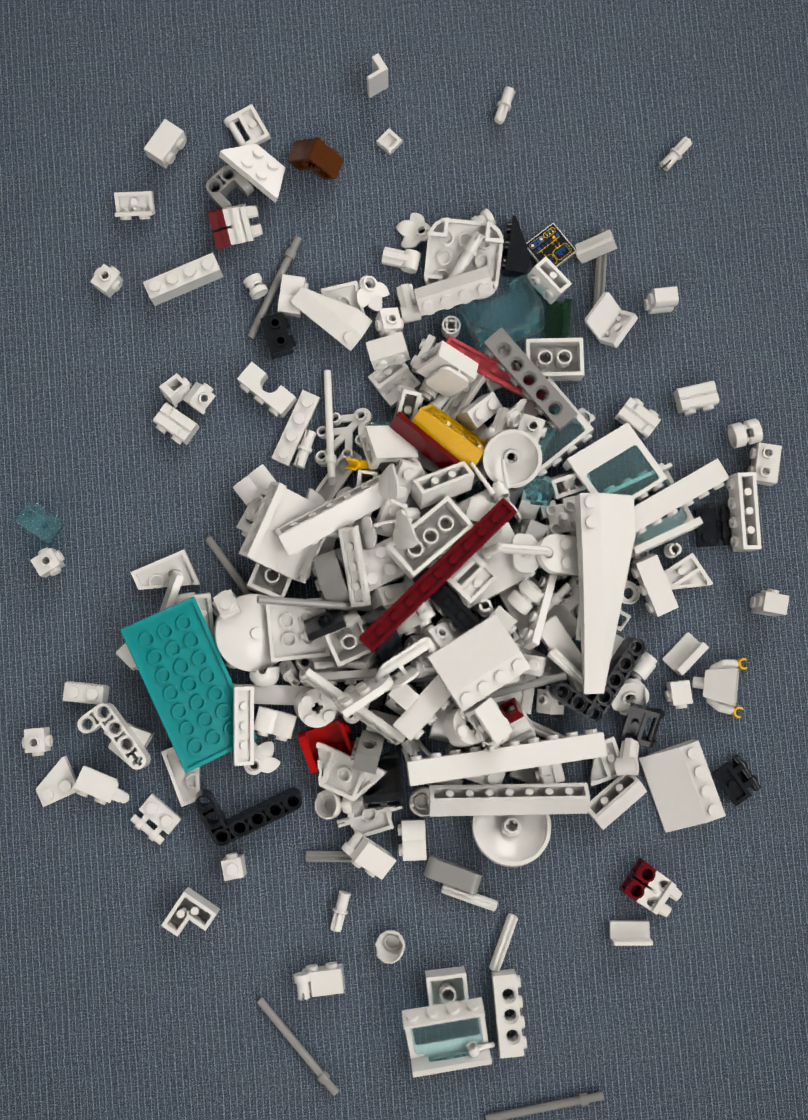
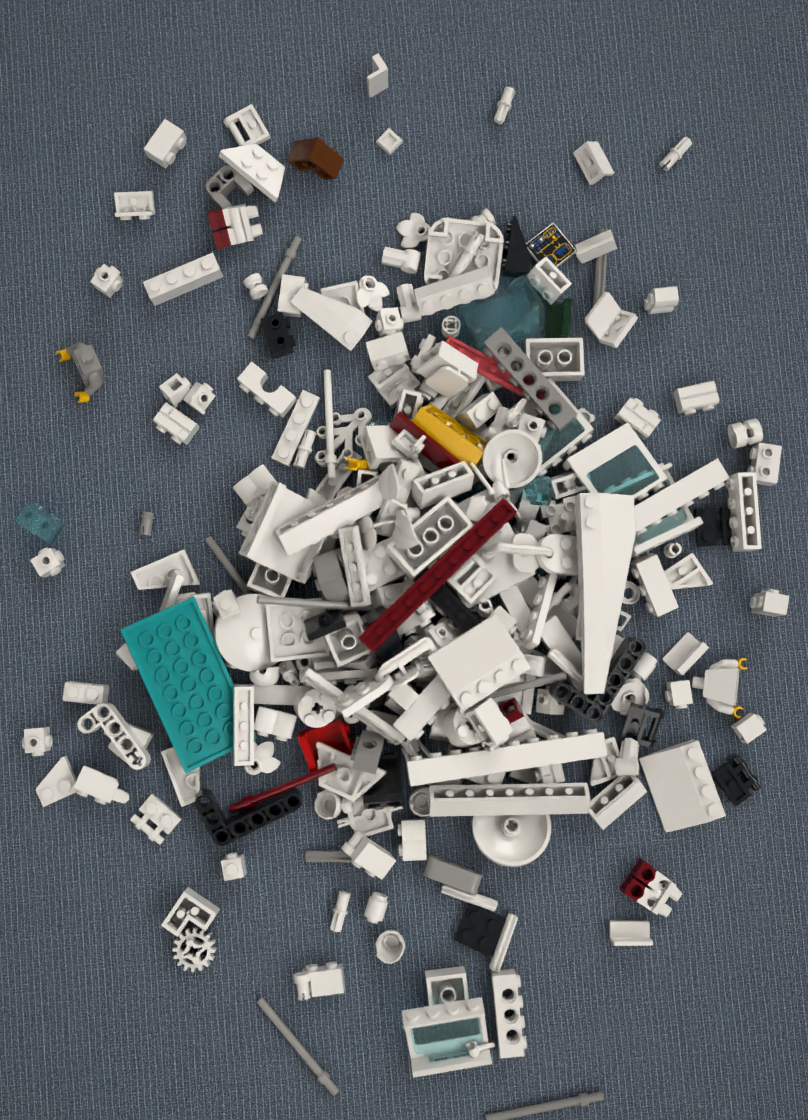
white wheel [507,577,544,615] -> none
none -> light grey torso [55,342,104,403]
none -> light grey pin [139,511,156,536]
none -> white gear [172,926,217,973]
none -> dark red bar [229,763,337,813]
none -> white brick [364,892,388,924]
none -> white bracket [391,429,426,458]
none -> black plate [454,903,506,957]
none -> white panel [573,141,614,185]
none -> white brick [731,713,766,744]

